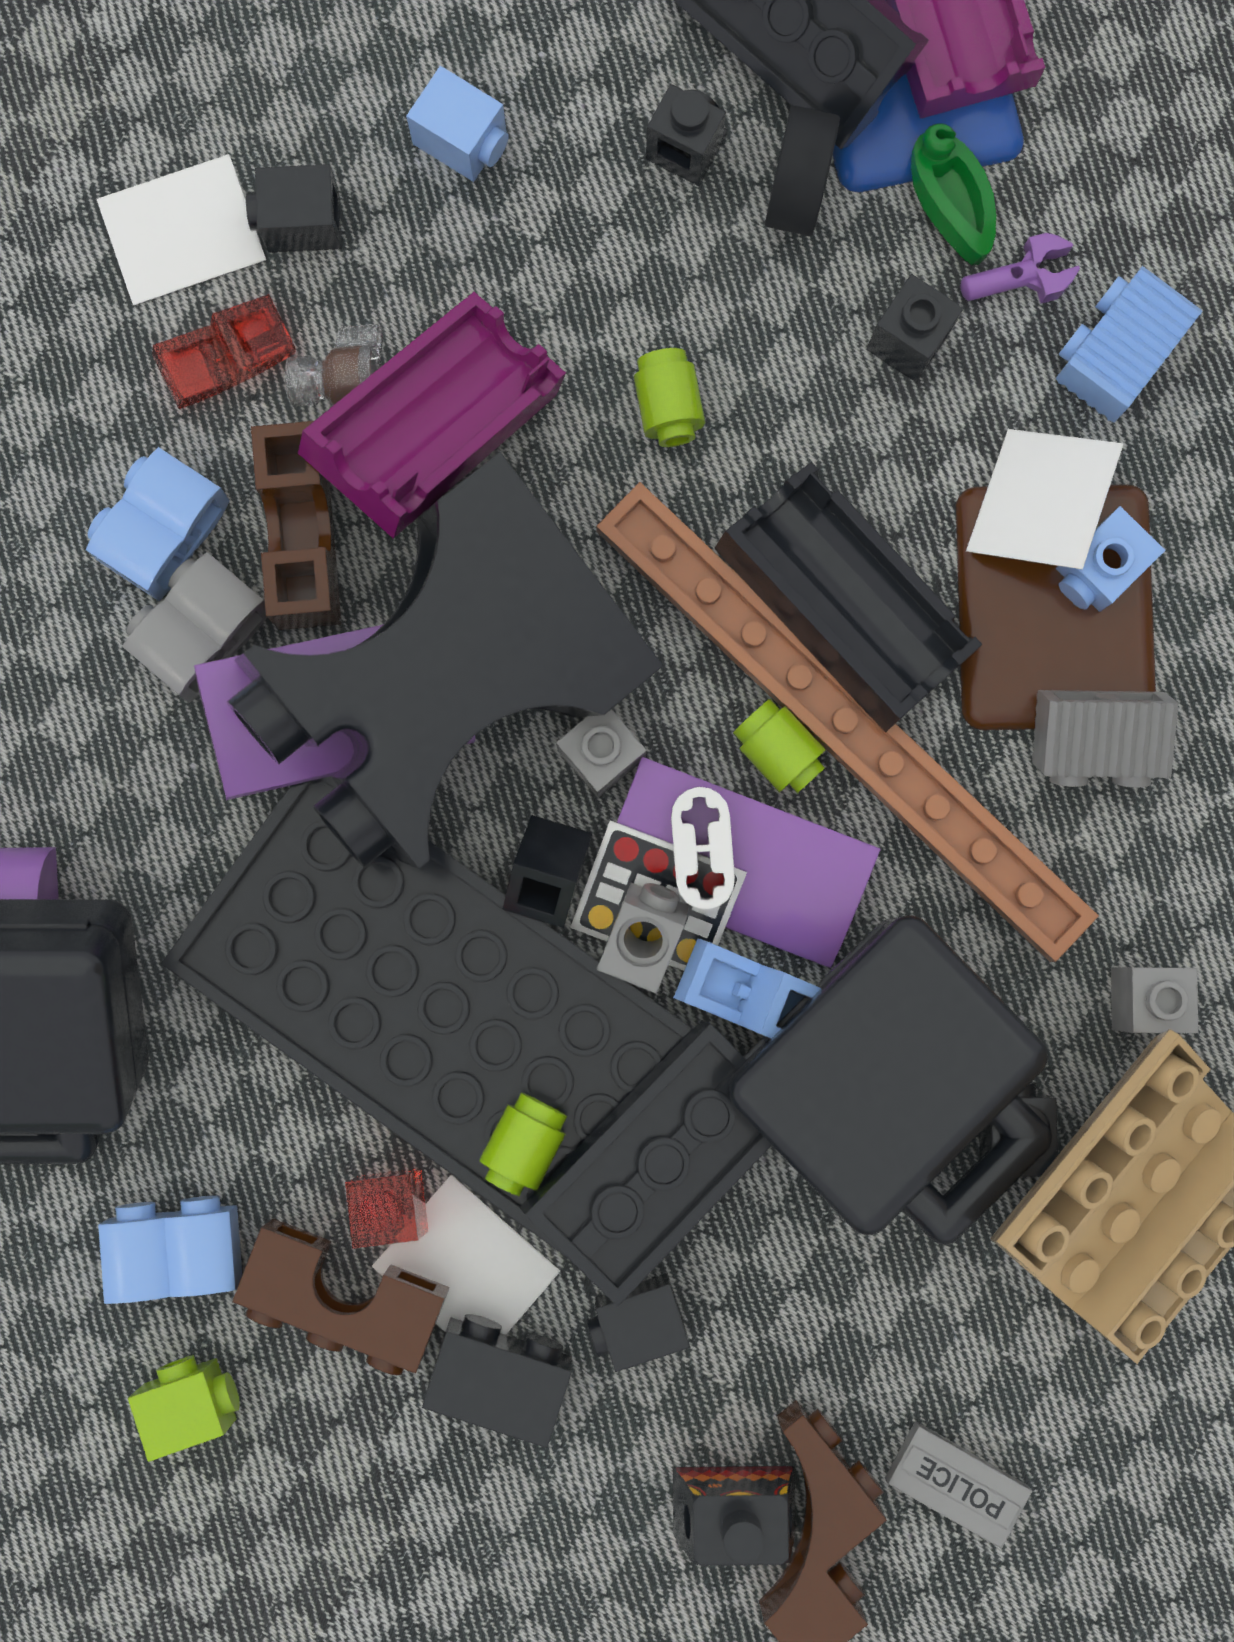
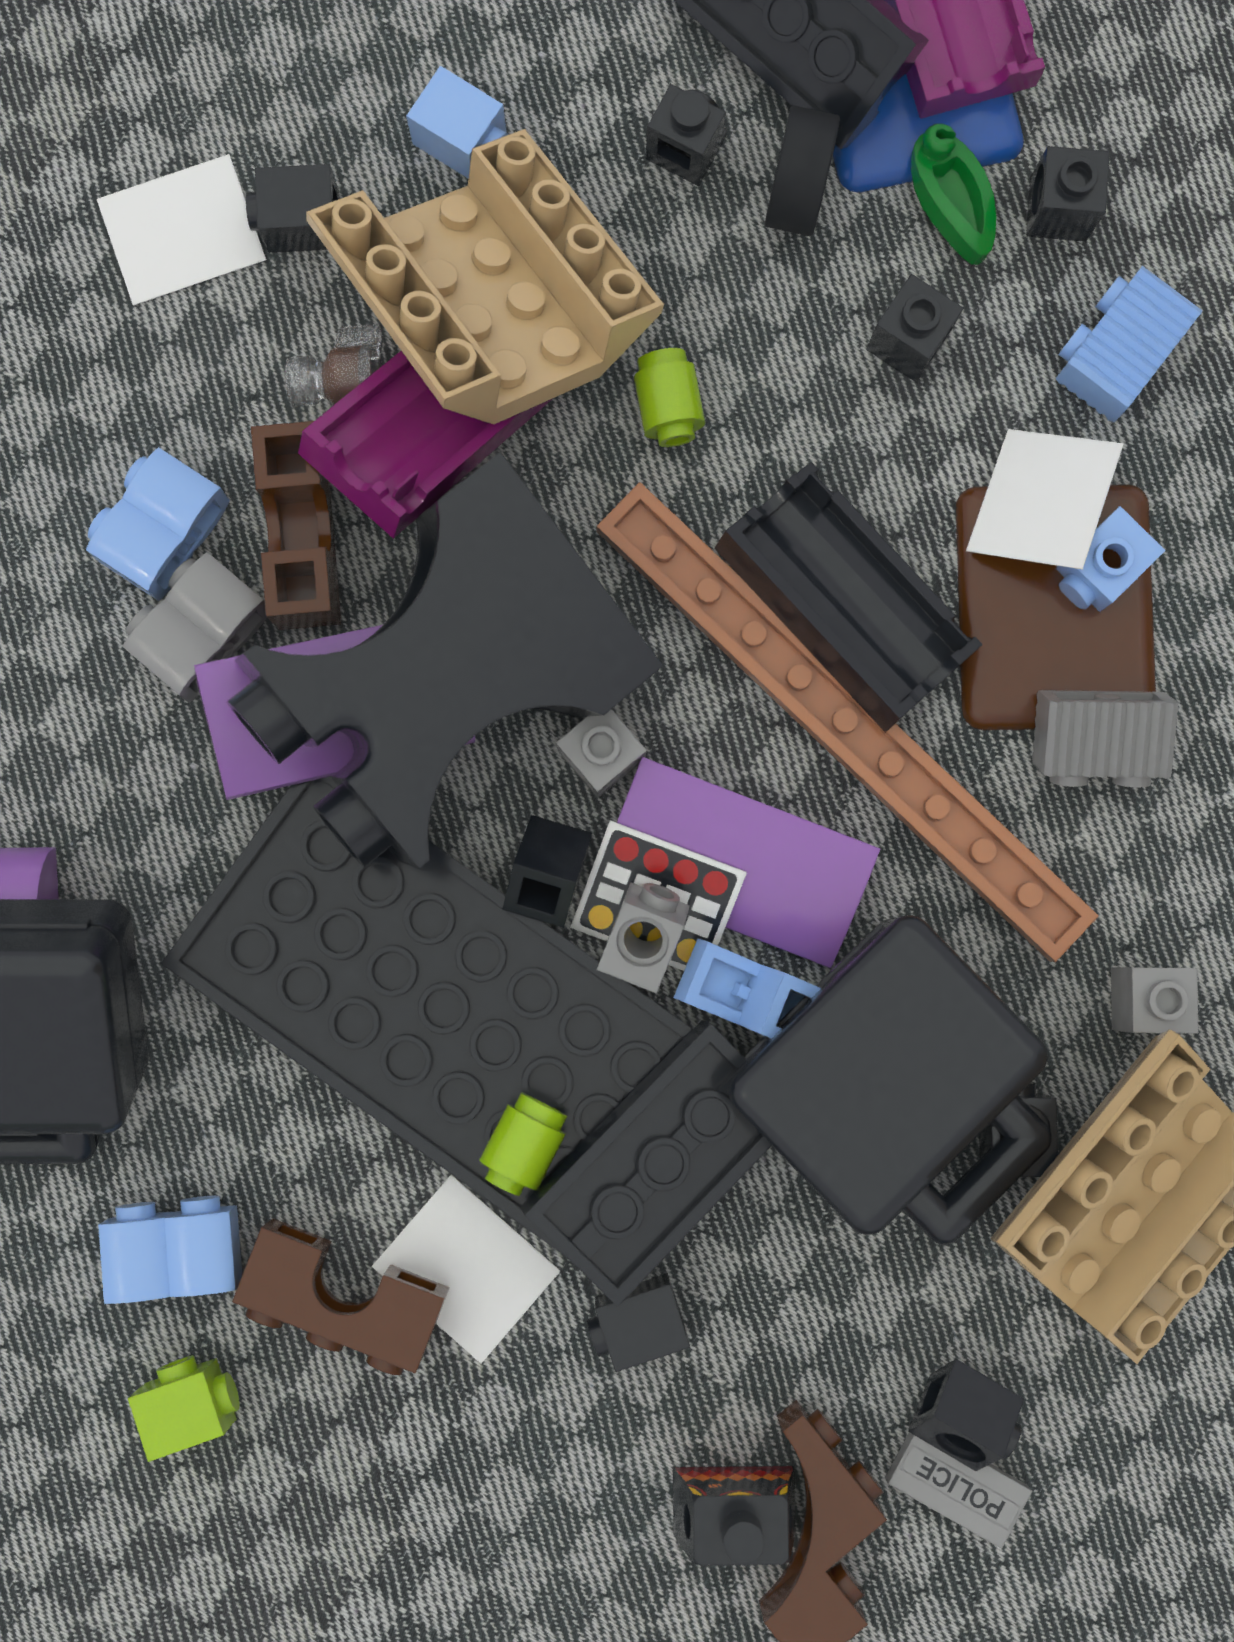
clear red slope [152,294,296,409] -> none
clear red brick [345,1168,429,1249] -> none
black brick [422,1314,572,1448] -> none
white beam [671,787,735,910] -> none
lime brick [733,699,826,793] -> none
medium lavender bar [960,233,1080,304] -> none
none -> tan slope [306,129,664,424]
none -> black brick [908,1359,1024,1471]
none -> black brick [1026,146,1110,242]

